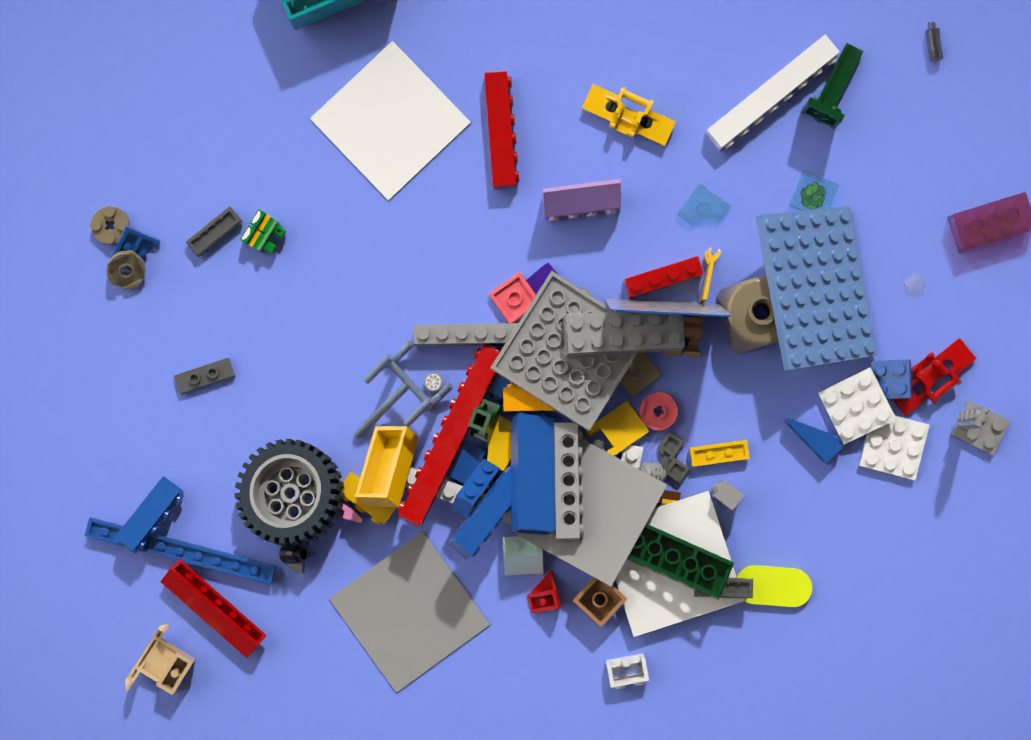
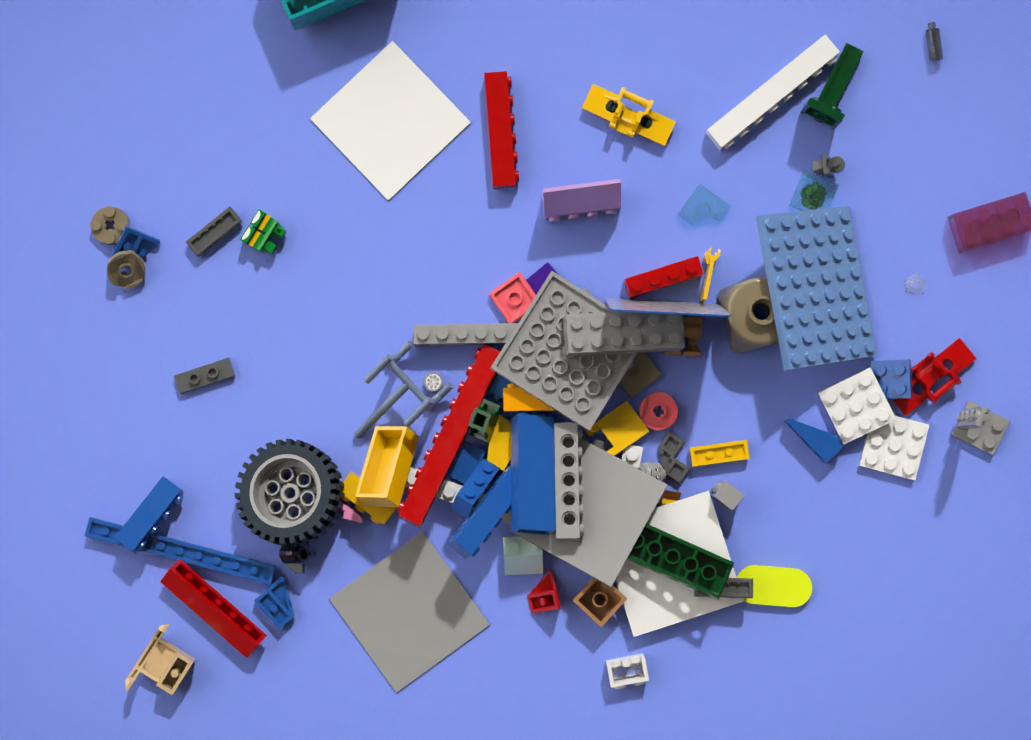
none -> blue wing [254,575,295,630]
none -> dark grey hips [812,154,845,178]

